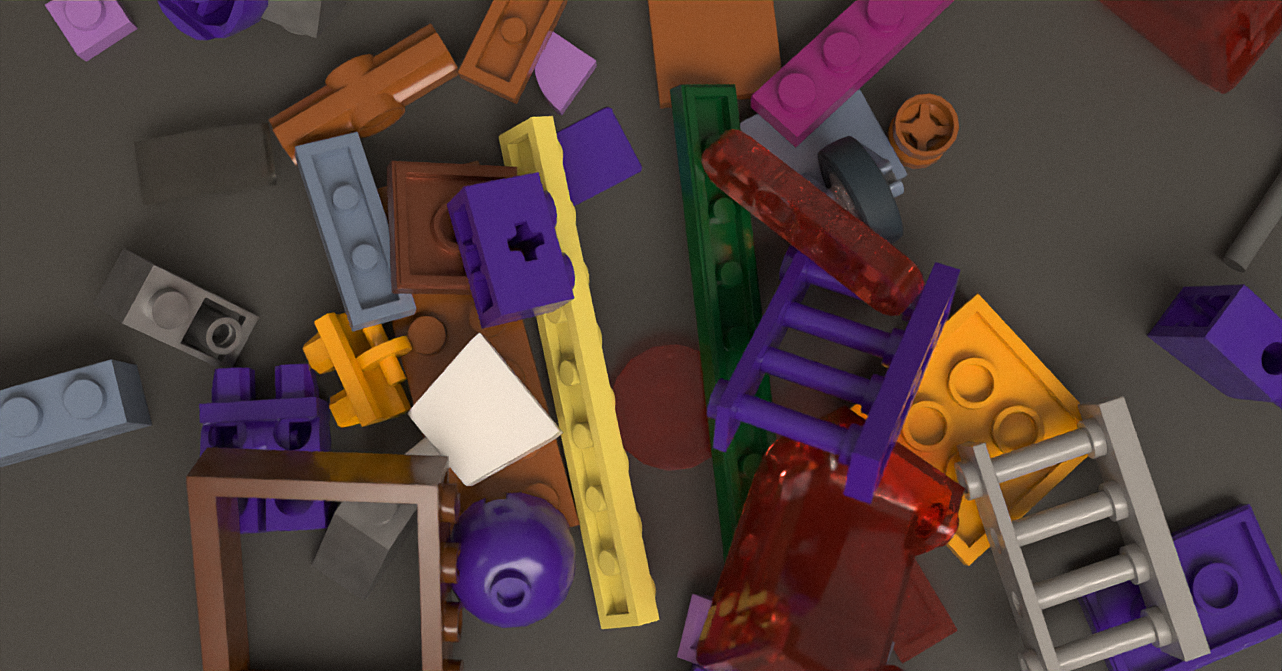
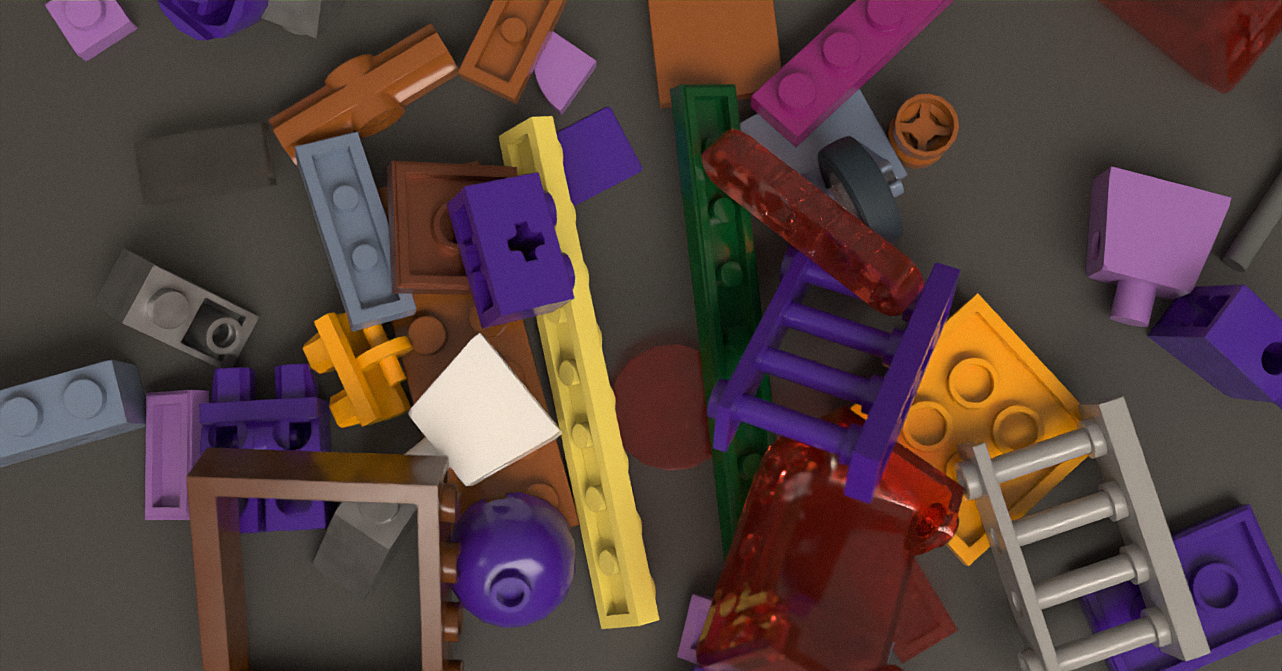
none -> medium lavender tile [145,390,209,520]
none -> medium lavender torso [1086,166,1231,327]

